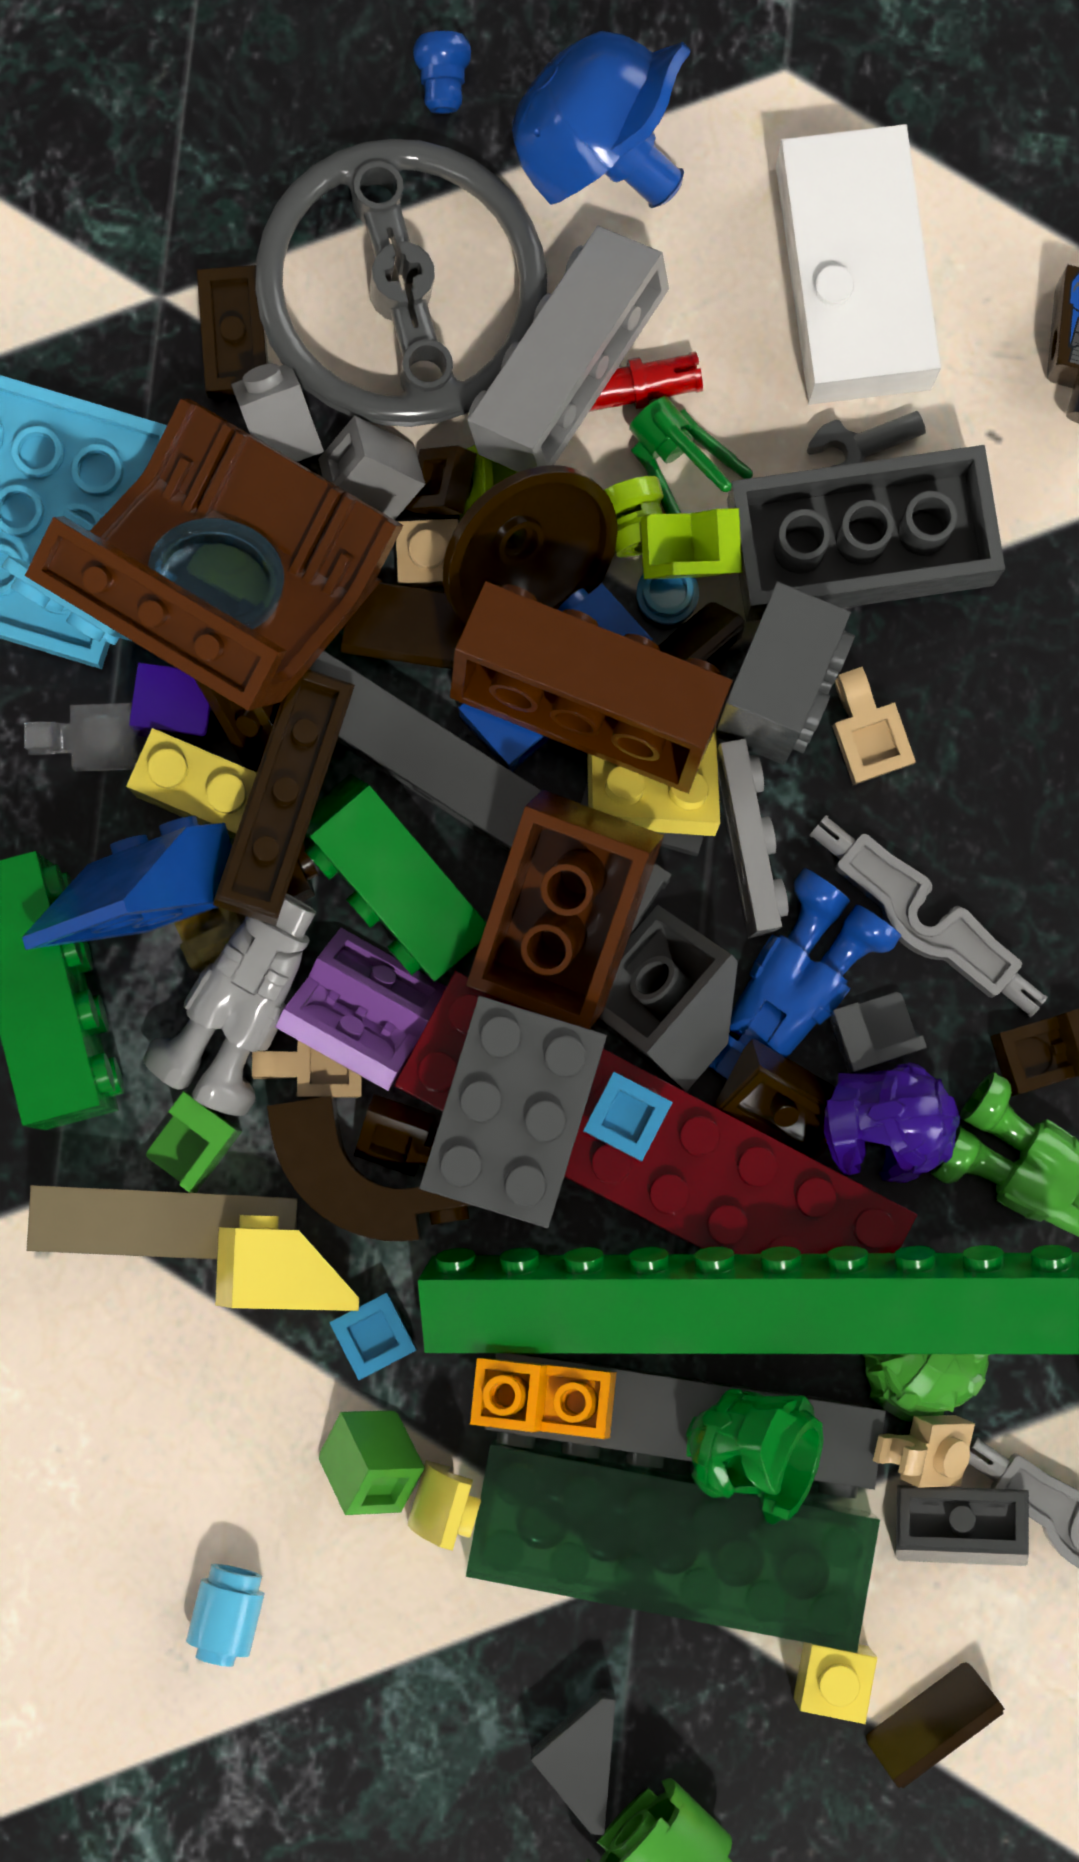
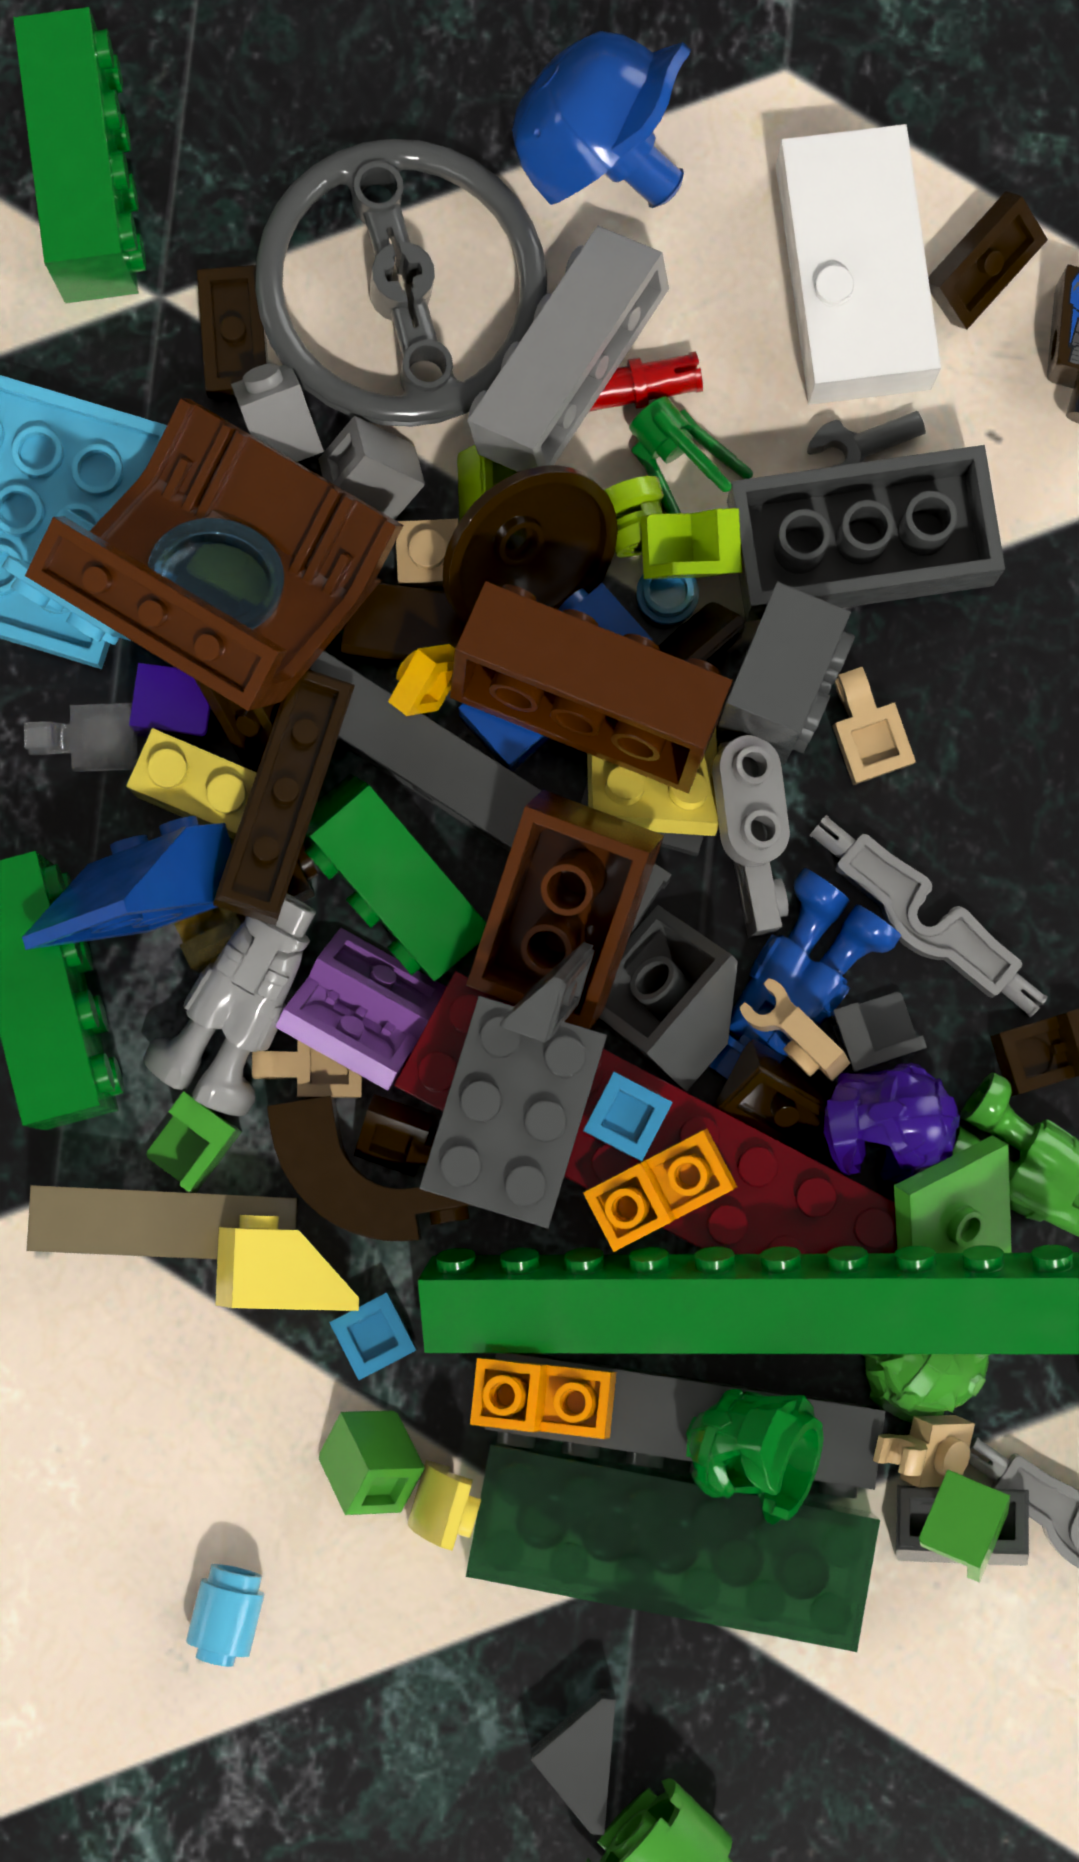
dark brown plate [406,445,477,517] -> none
blue piece [413,31,471,114] -> none
light yellow brick [793,1634,877,1724] -> none
dark brown slope [865,1662,1005,1789] -> none
none -> green brick [13,7,146,304]
none -> yellow plate [388,644,455,716]
none -> dark grey slope [500,942,595,1042]
none -> light orange slope [583,1129,737,1252]
none -> light grey plate [712,735,790,867]
none -> tan plate [739,978,851,1081]
none -> bright green plate [894,1135,1012,1253]
none -> bright green panel [919,1469,1010,1583]
none -> dark brown plate [928,191,1048,330]

